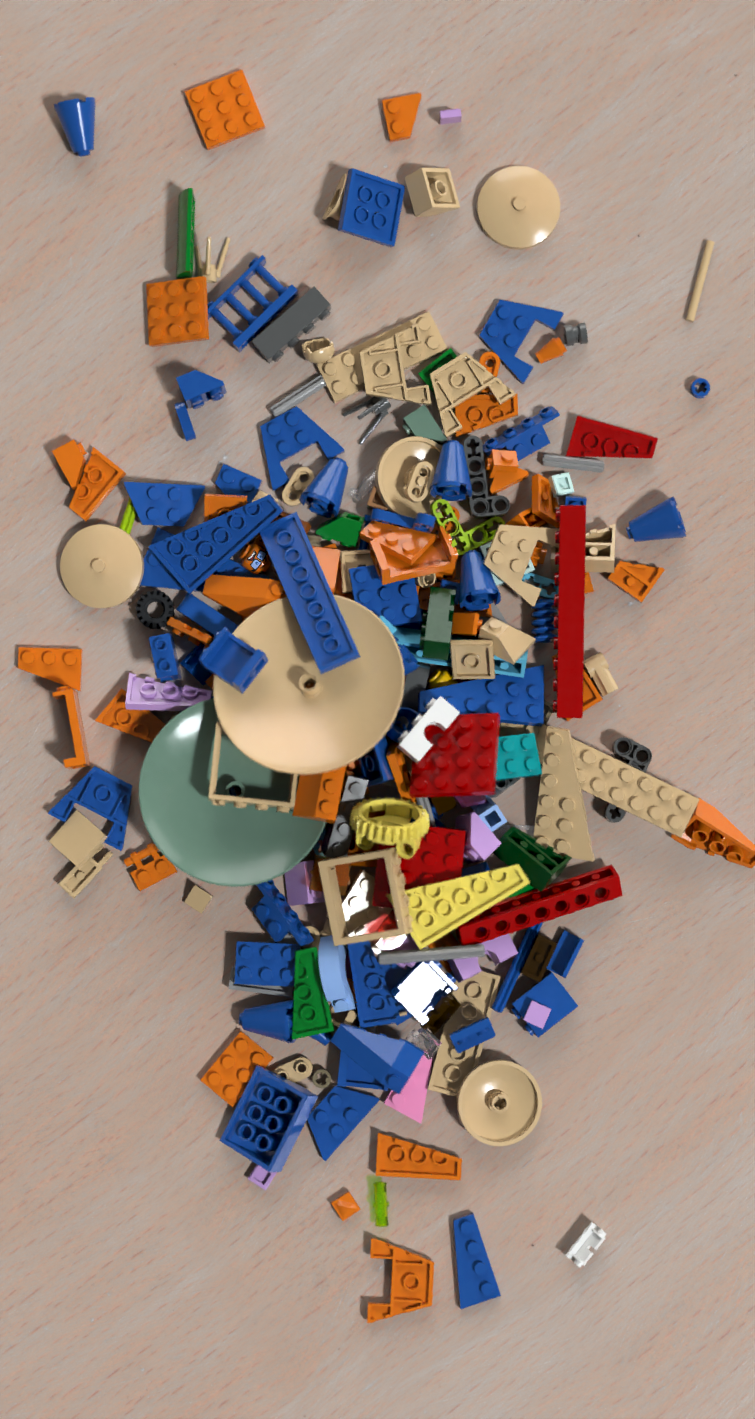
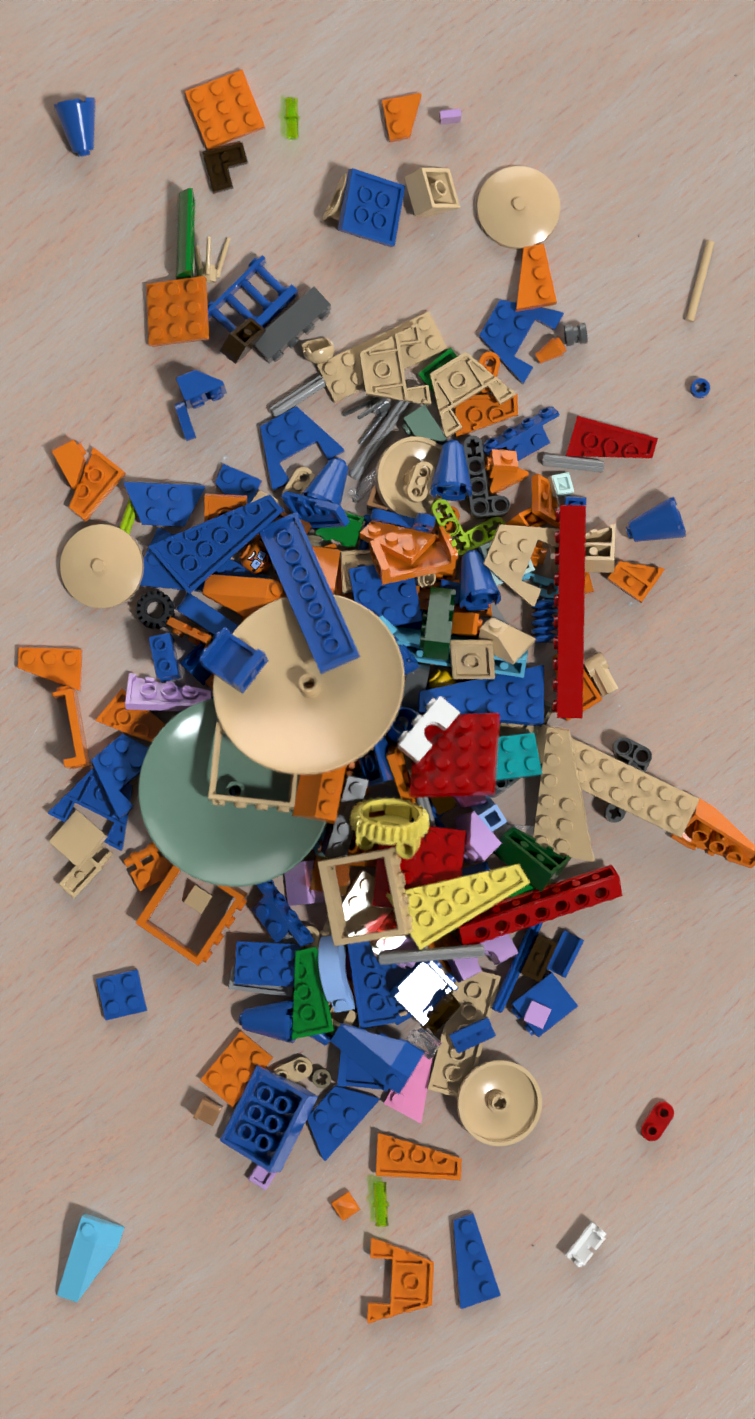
none -> medium azure wedge [57,1213,125,1302]
none -> blue wing [91,734,149,820]
none -> blue plate [96,969,148,1020]
none -> orange window [136,865,248,966]
none -> medium nougat panel [193,1097,223,1126]
none -> dark brown tile [203,142,248,194]
none -> dark brown slope [220,317,266,364]
none -> blue wing [281,491,350,528]
none -> clear neon green axle [284,97,300,140]
none -> light grey axle [349,400,410,480]
none -> orange wing [516,244,557,312]
none -> red plate [641,1101,674,1141]

